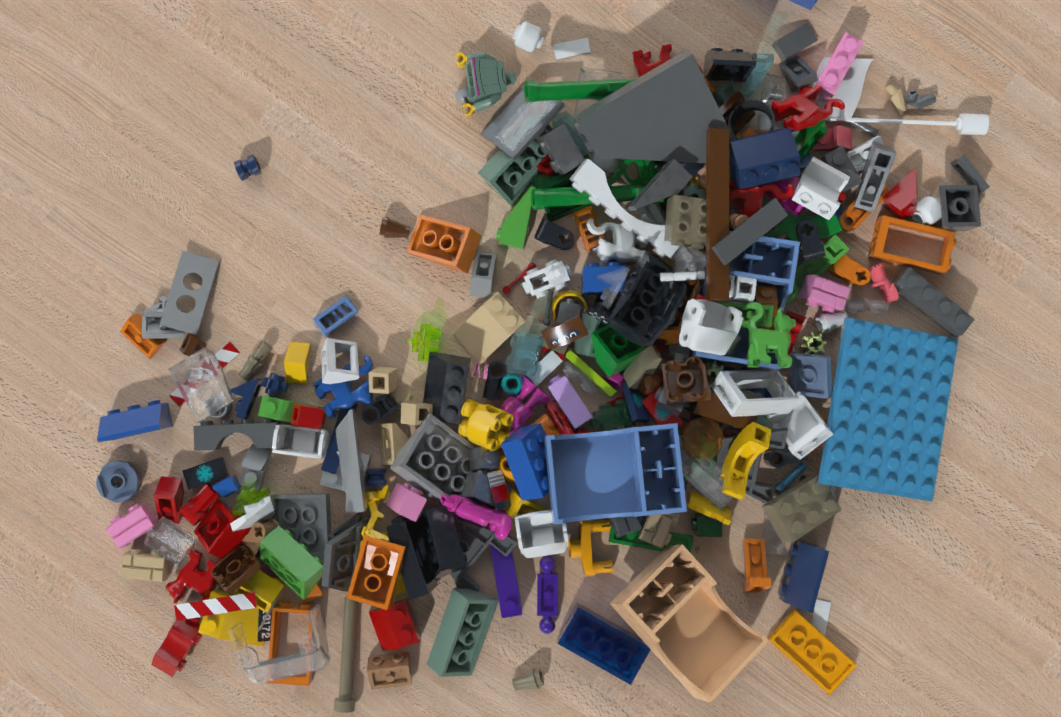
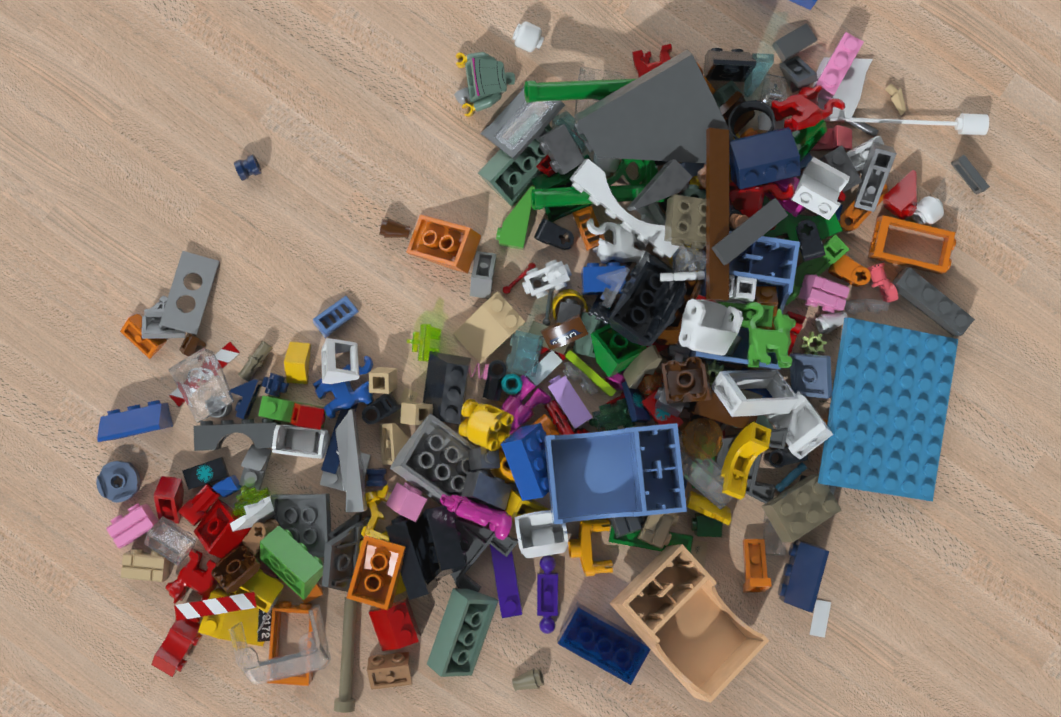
sticker [487,470,511,510] -> none
white sticker [553,38,591,59] -> none
light orange tile [767,608,858,696] -> none
dark grey arm [905,90,936,109] -> none
dark grey slope [939,185,981,231] -> none

